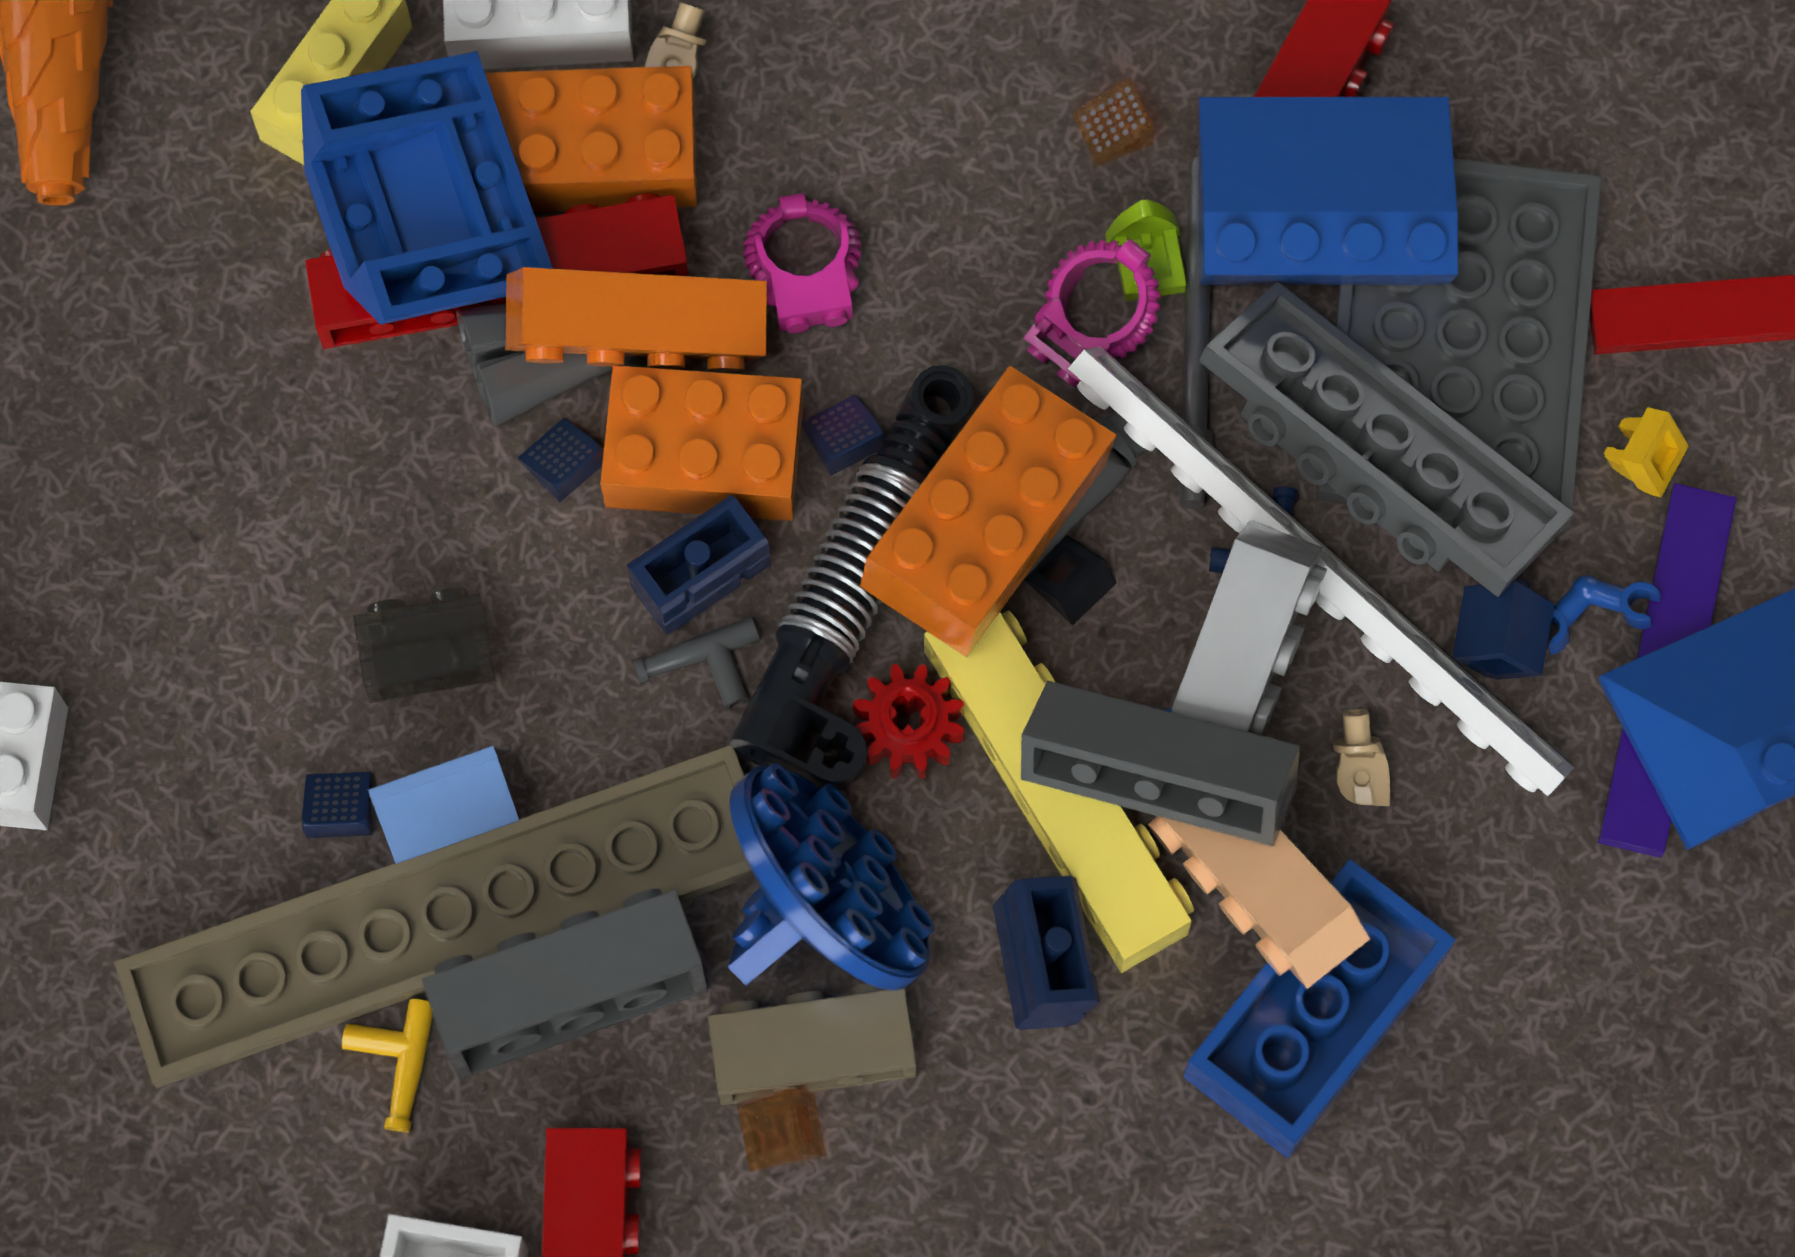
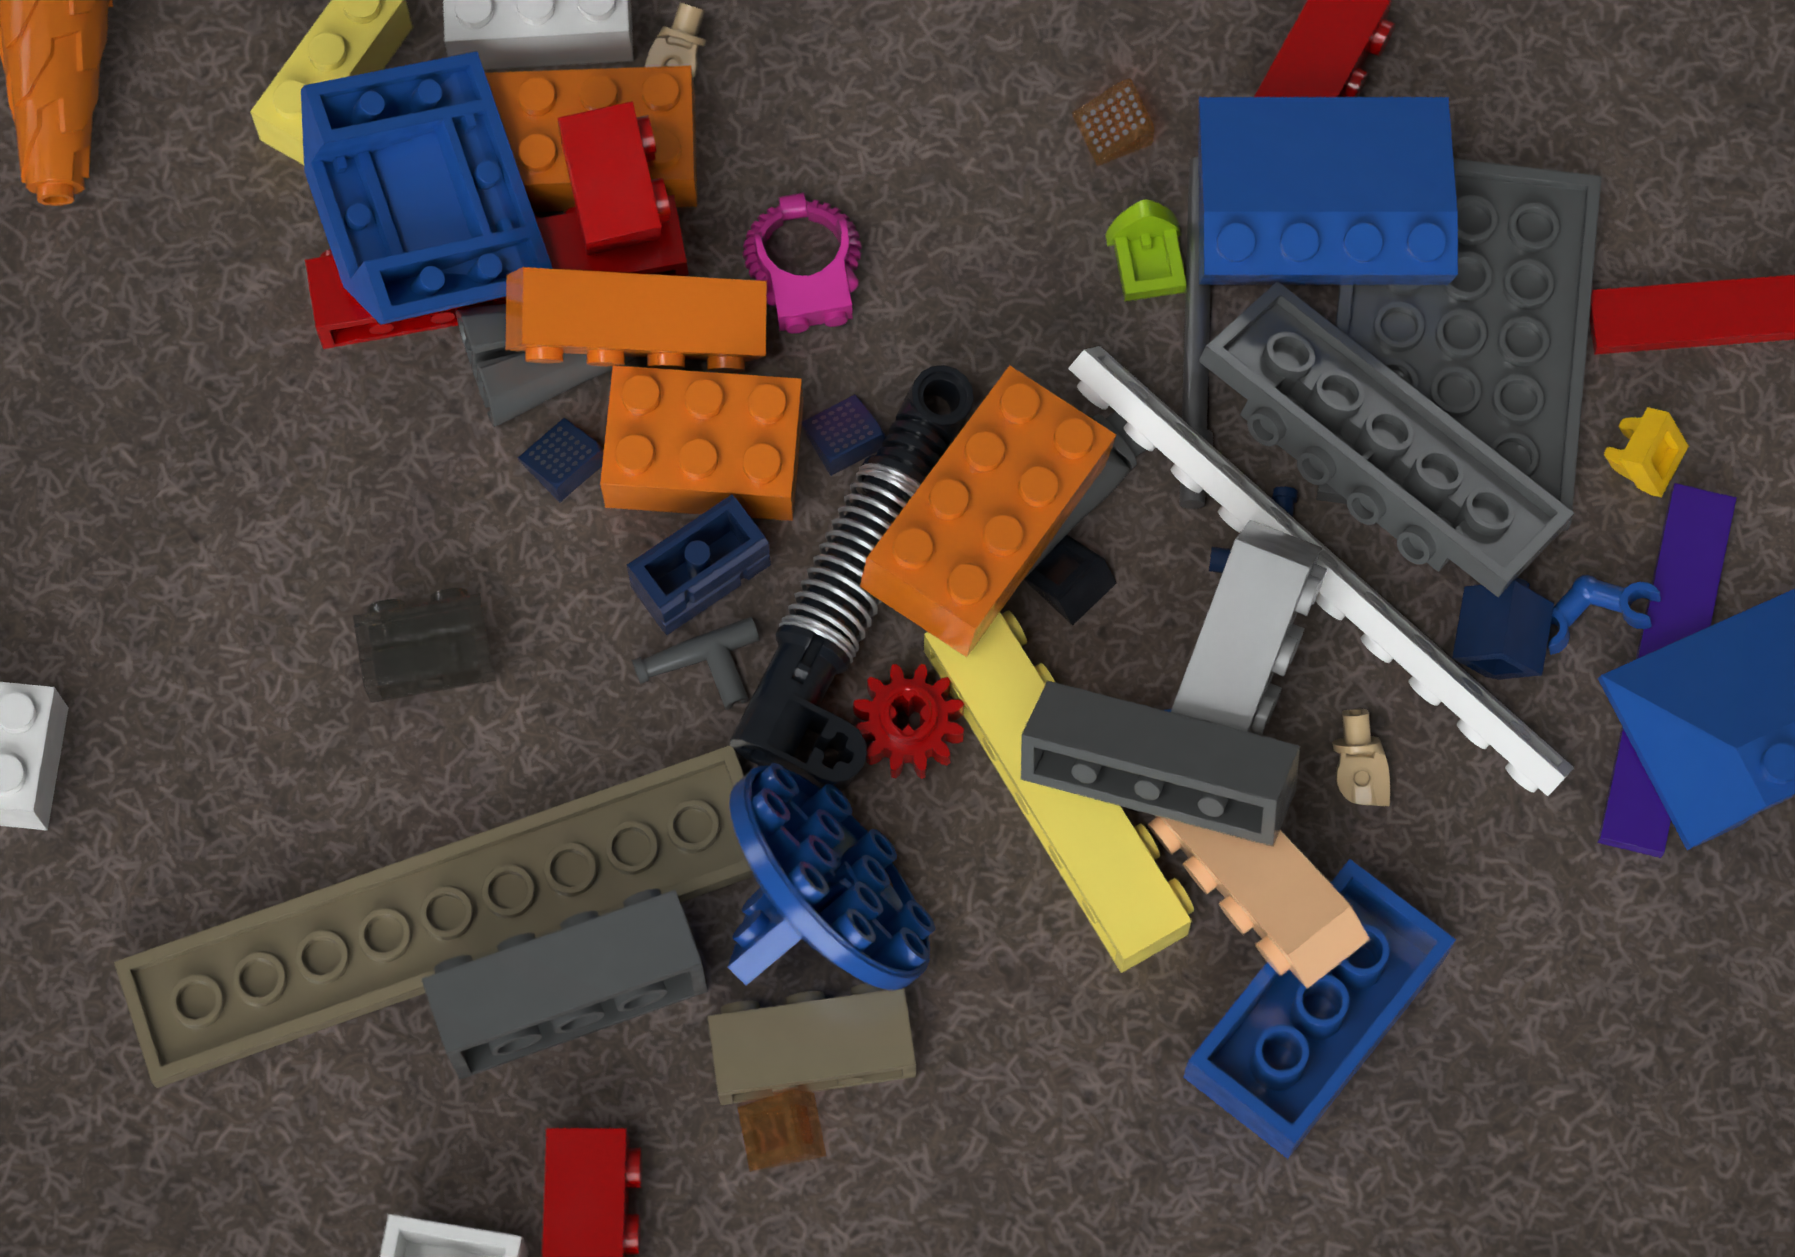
dark blue slope [302,772,371,838] -> none
yellow piece [342,999,433,1133] -> none
medium blue slope [368,746,519,864] -> none
dark blue brick [992,876,1100,1030] -> none
dark pink piece [1024,239,1161,387] -> none
none -> red brick [558,101,671,255]

